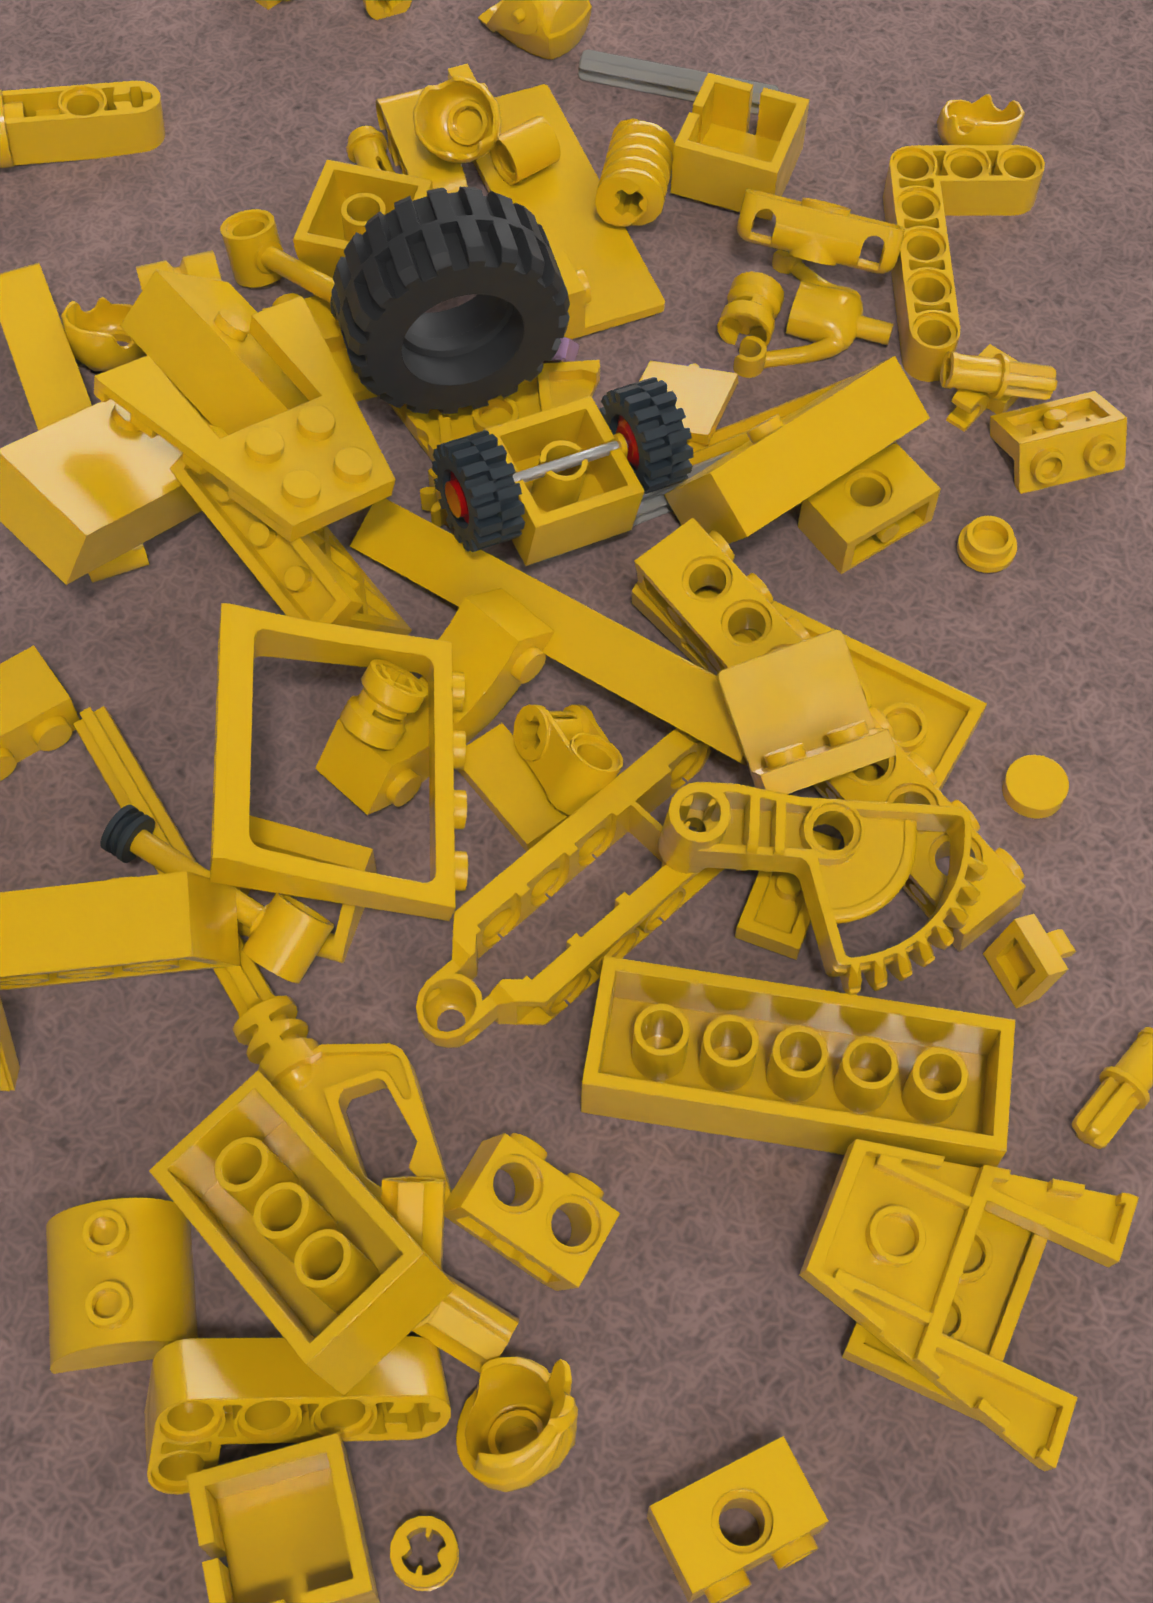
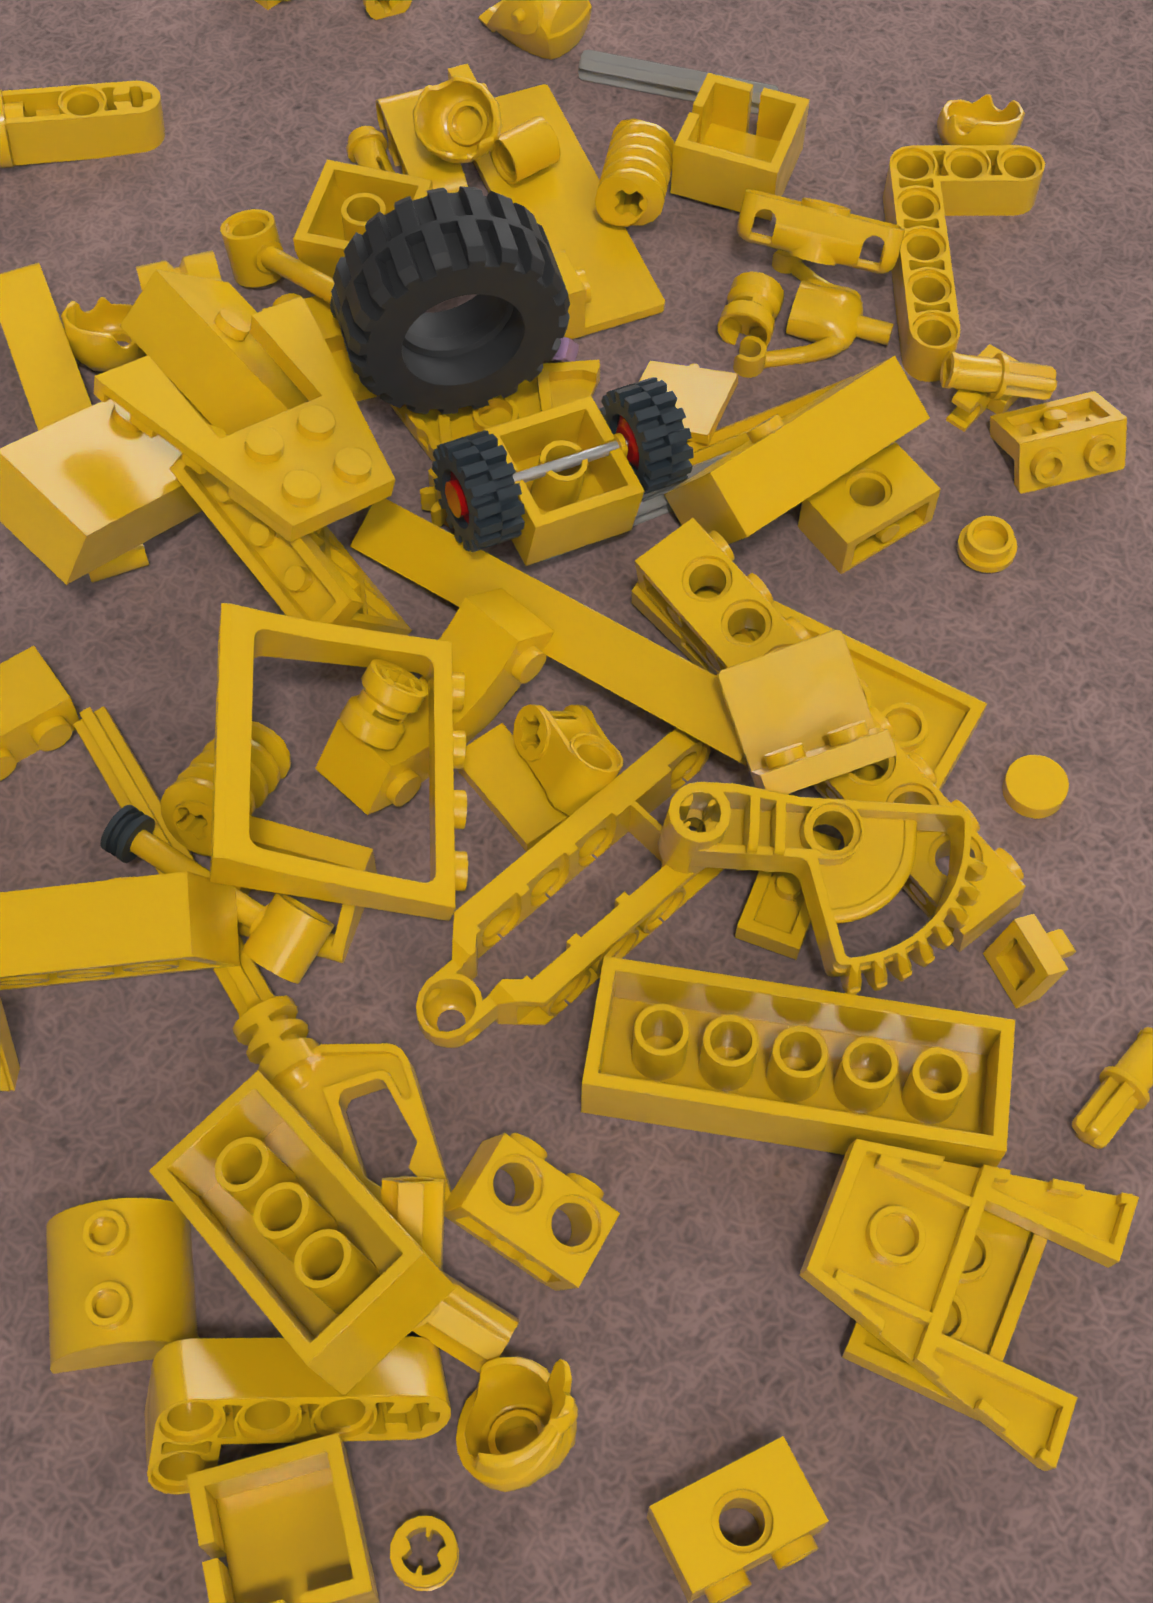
none -> yellow piece [160,721,291,856]

